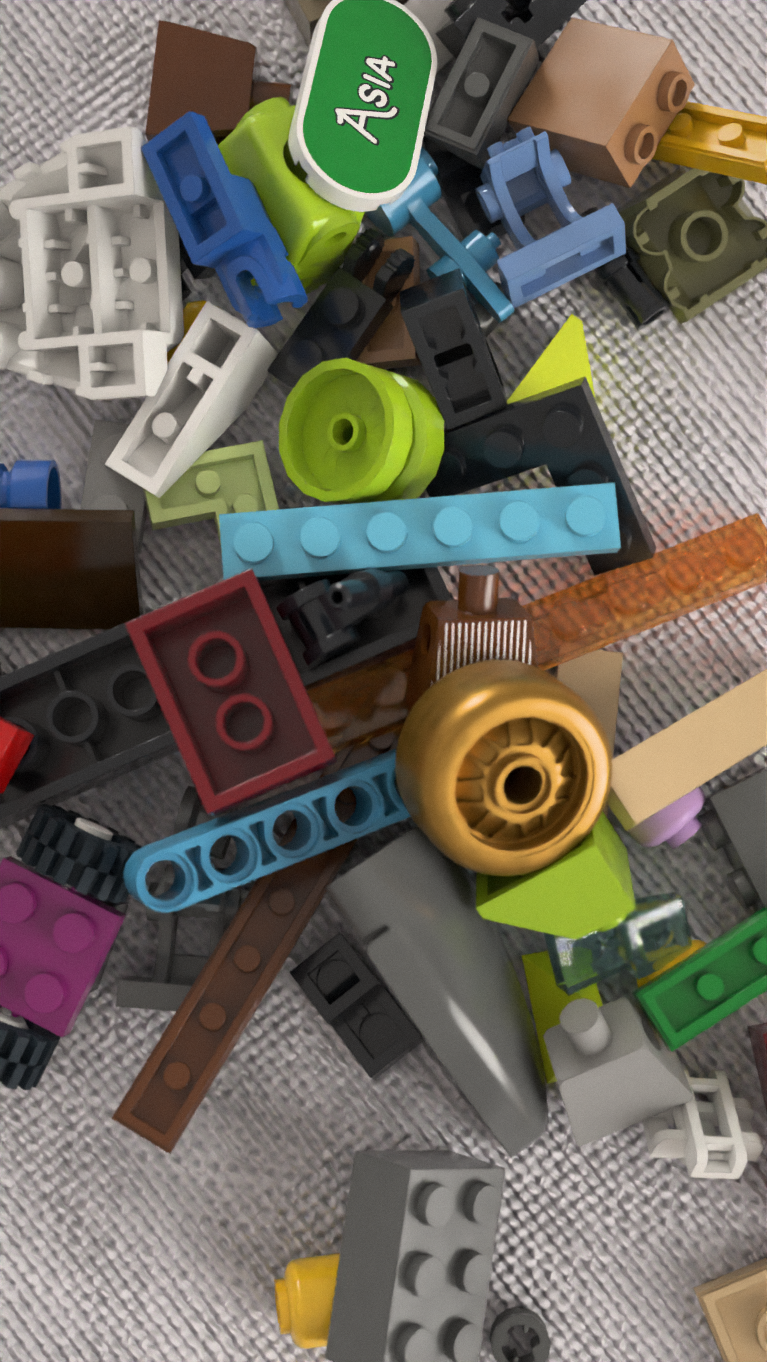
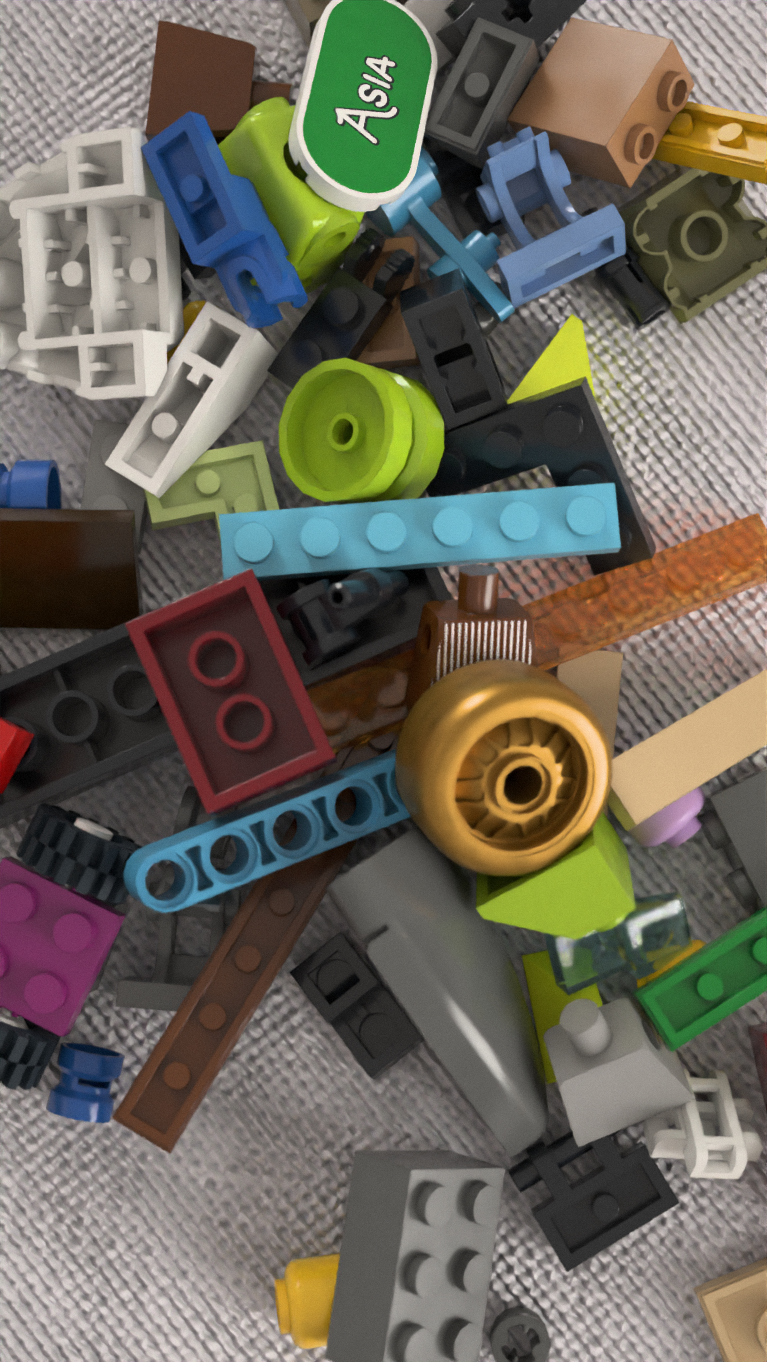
none -> blue wheel [46,1042,125,1123]
none -> black plate [507,1127,679,1272]

